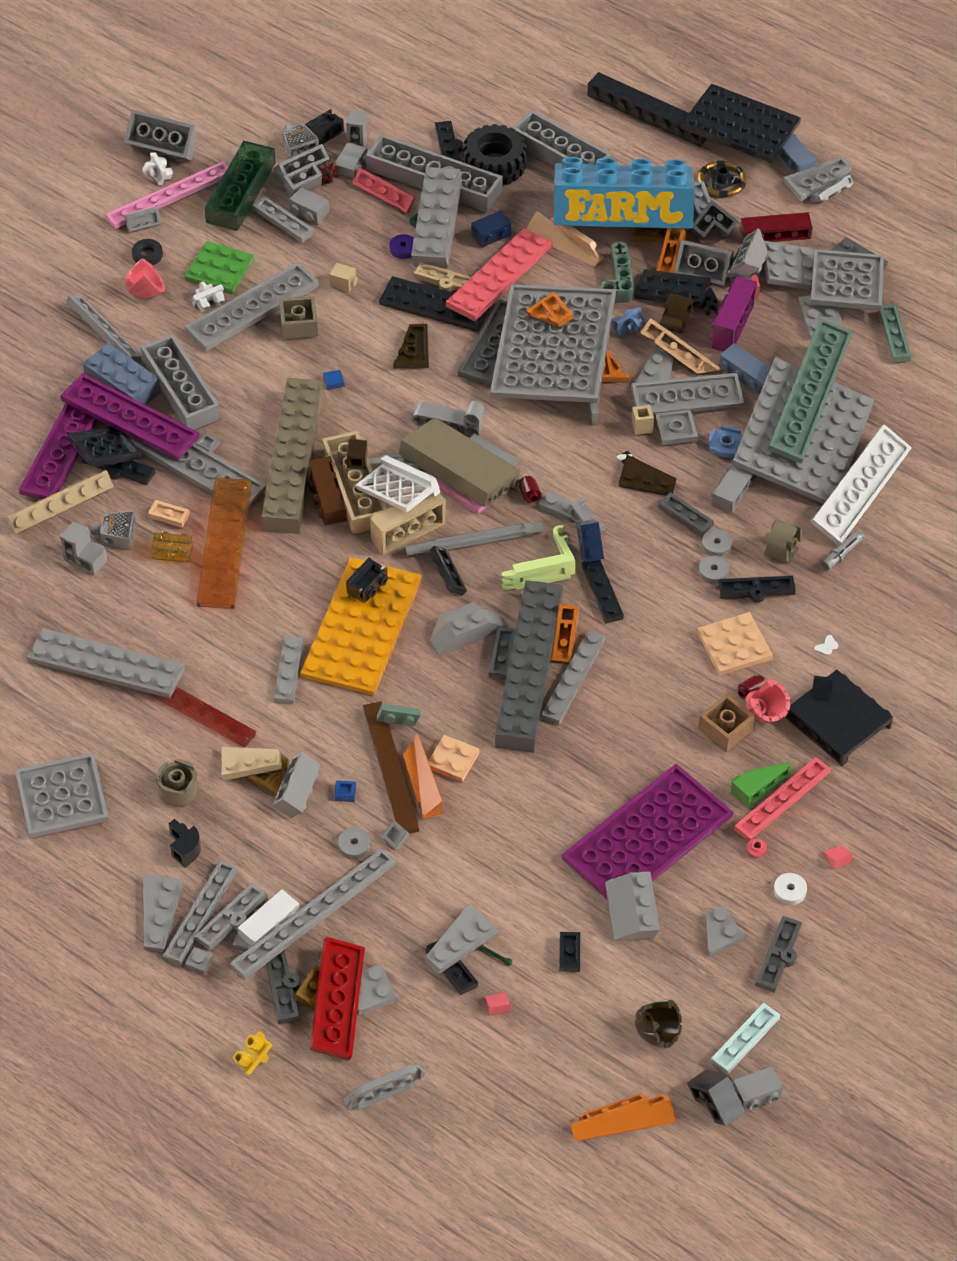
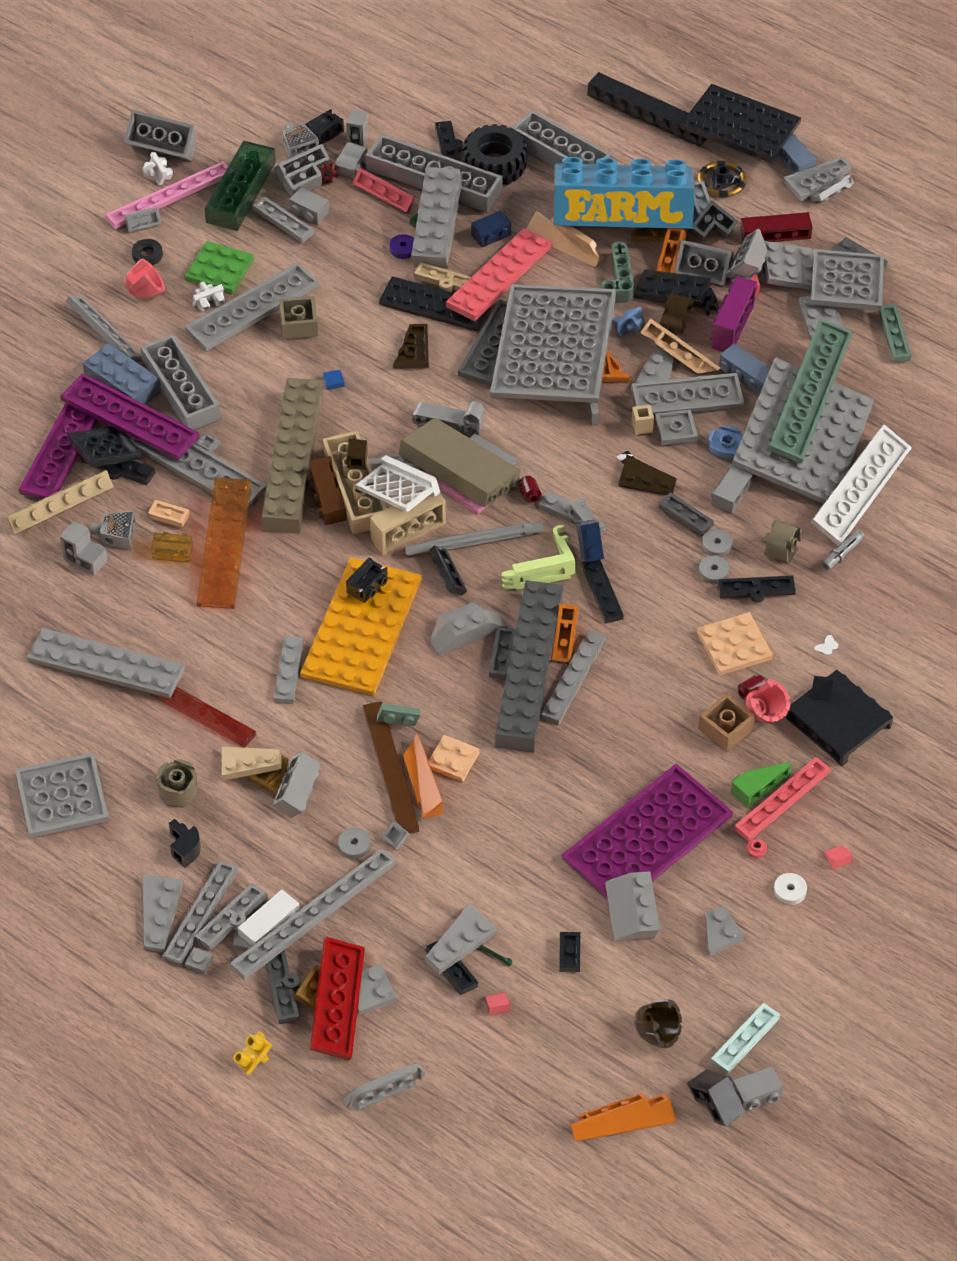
tan brick [330,263,358,292] -> none
blue tile [334,780,356,802] -> none
orange wing [526,292,574,327] -> none
dark grey hinge [755,916,802,993] -> none

